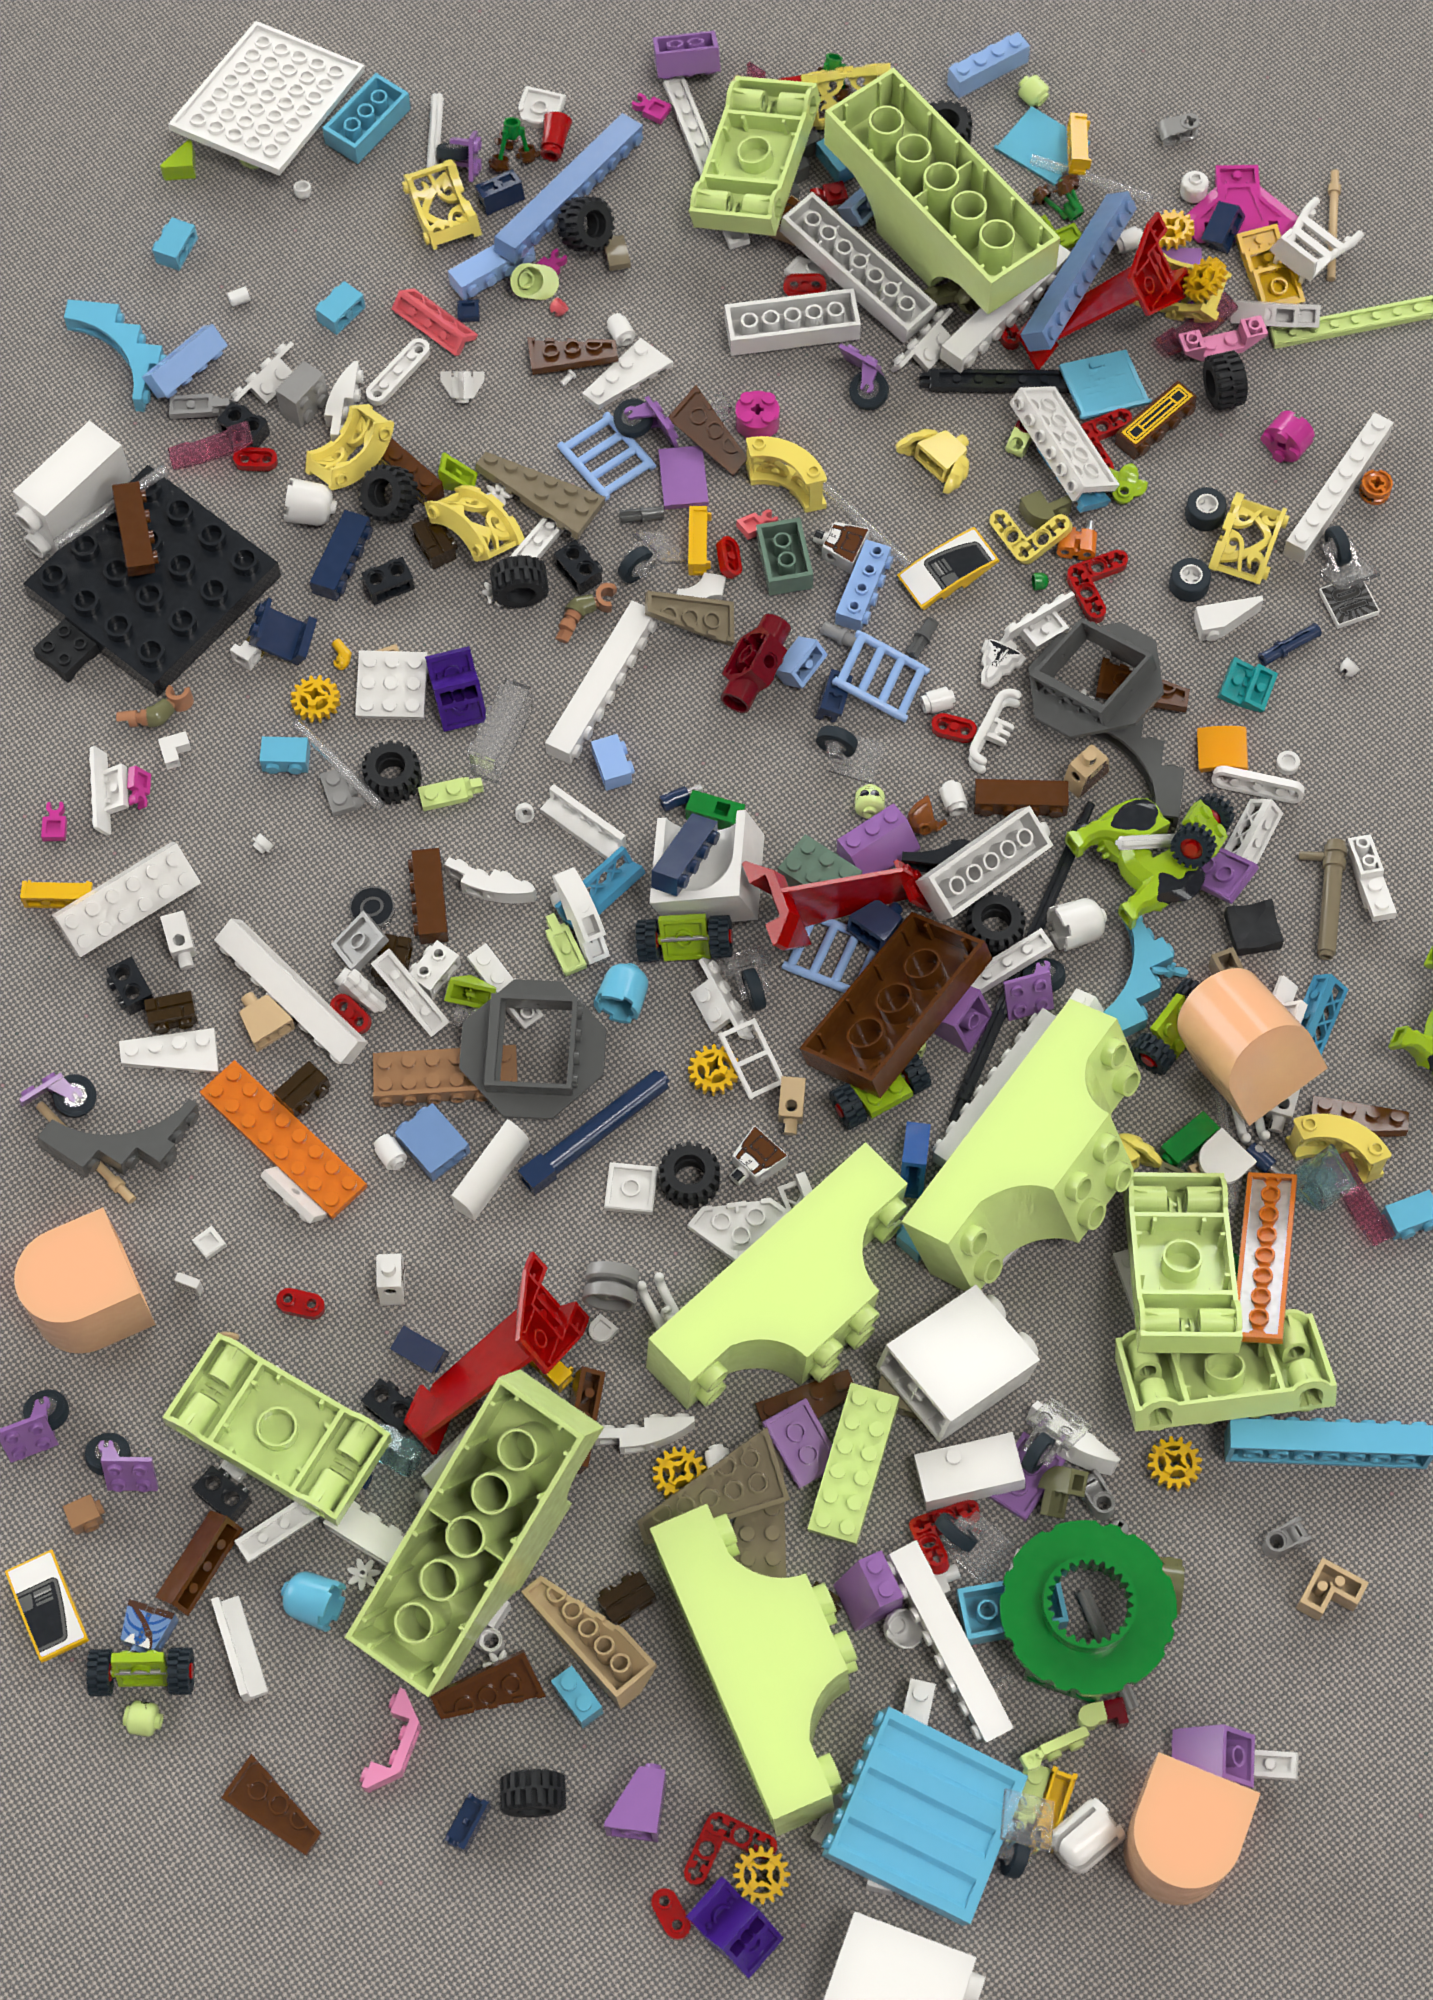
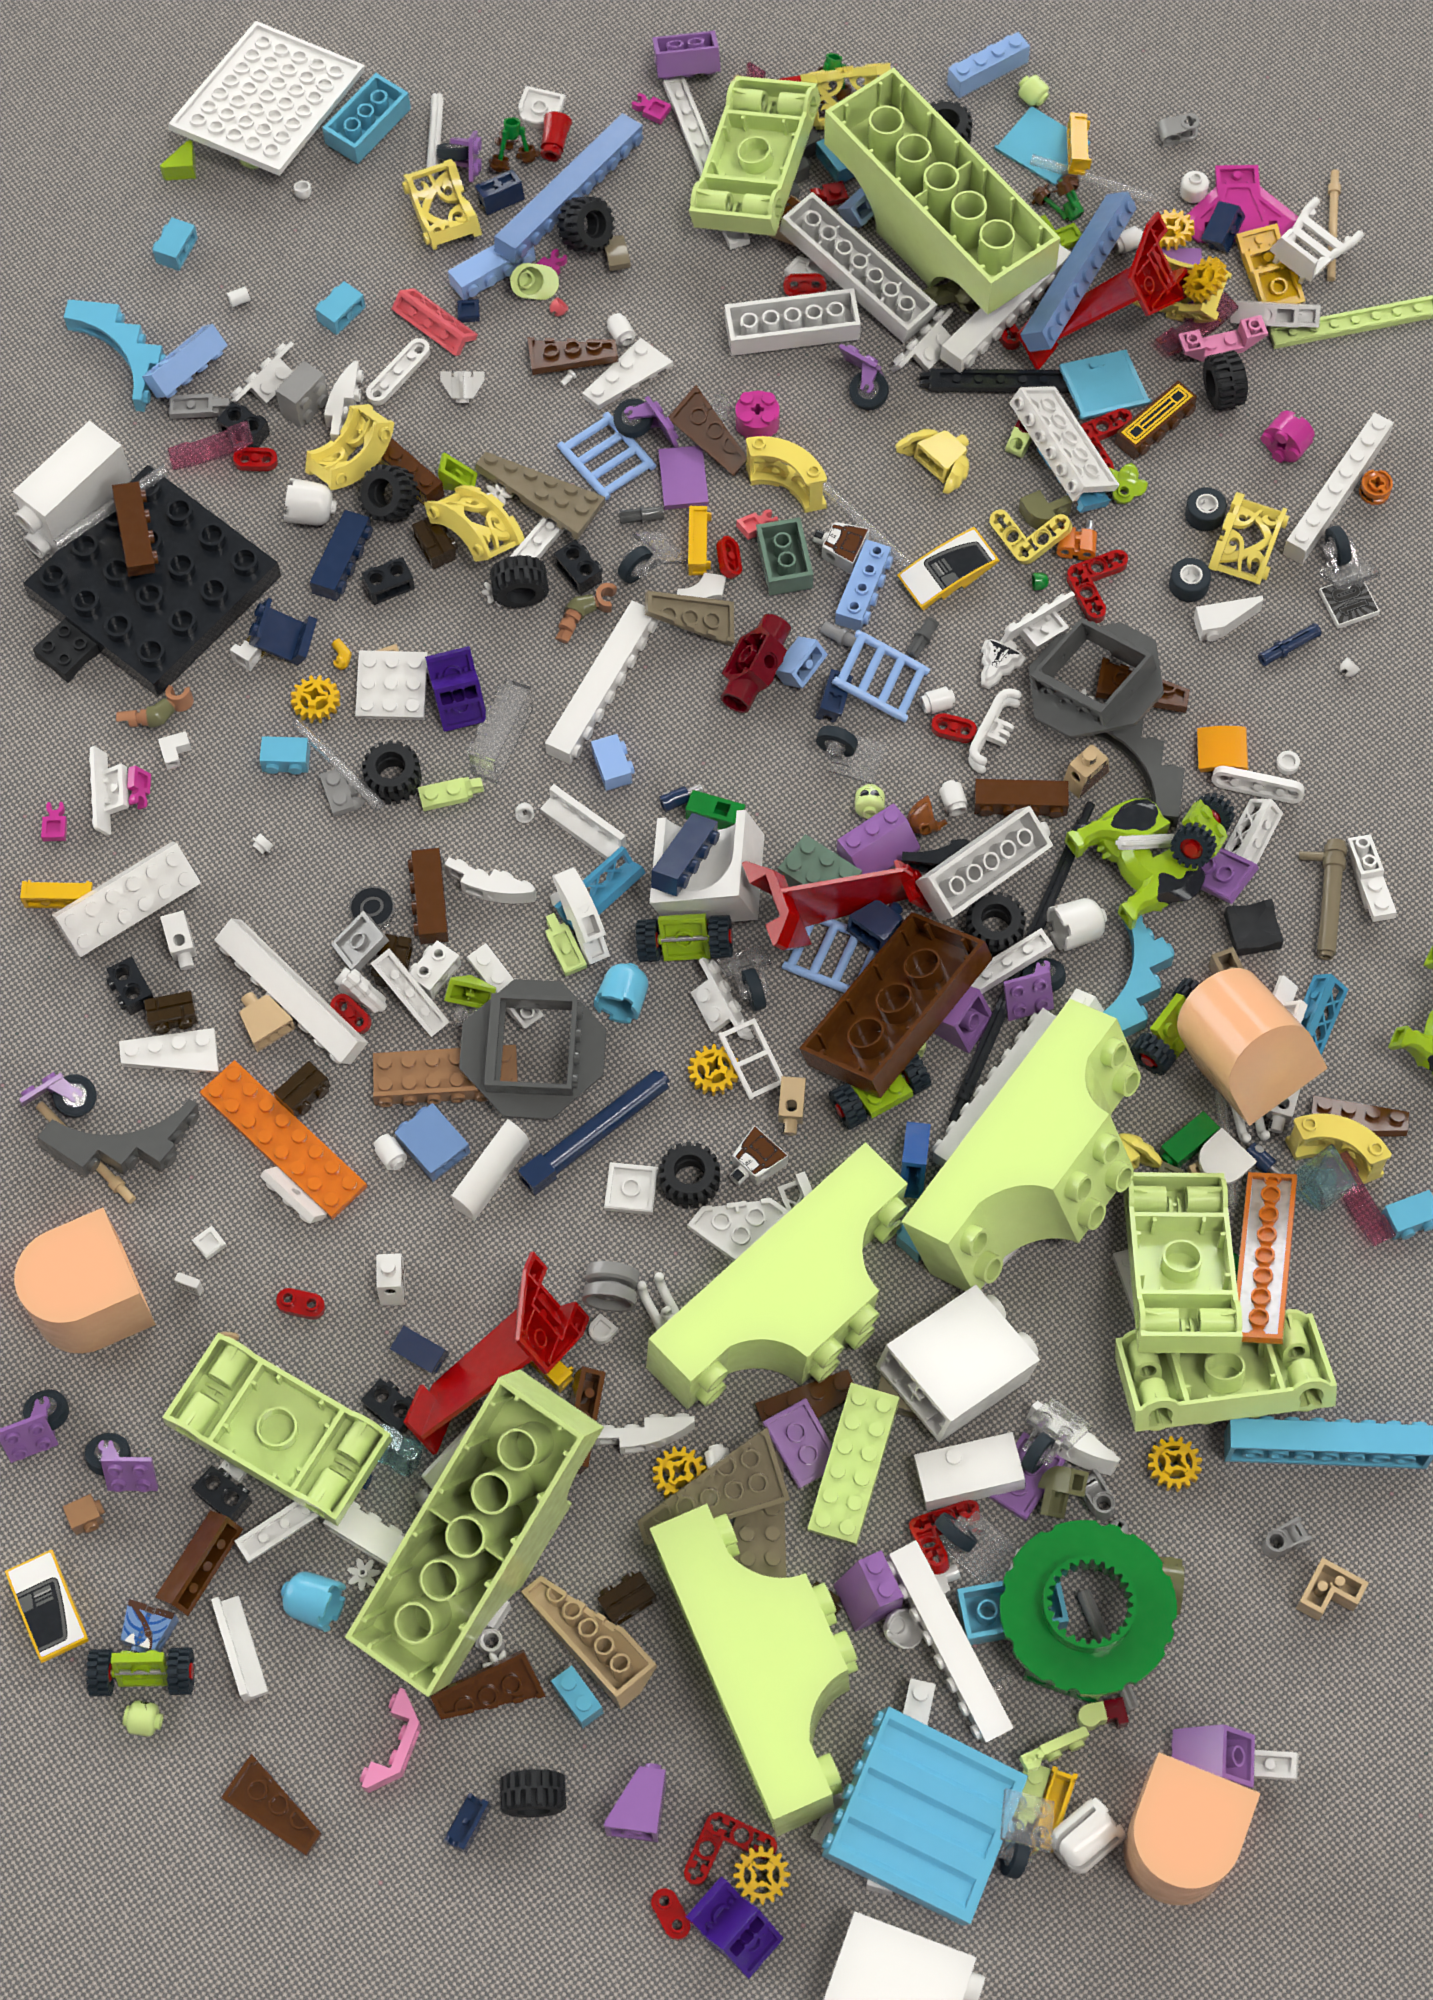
medium azure piece [1151,962,1188,978] -> none
teal slope [1217,657,1278,713] -> none

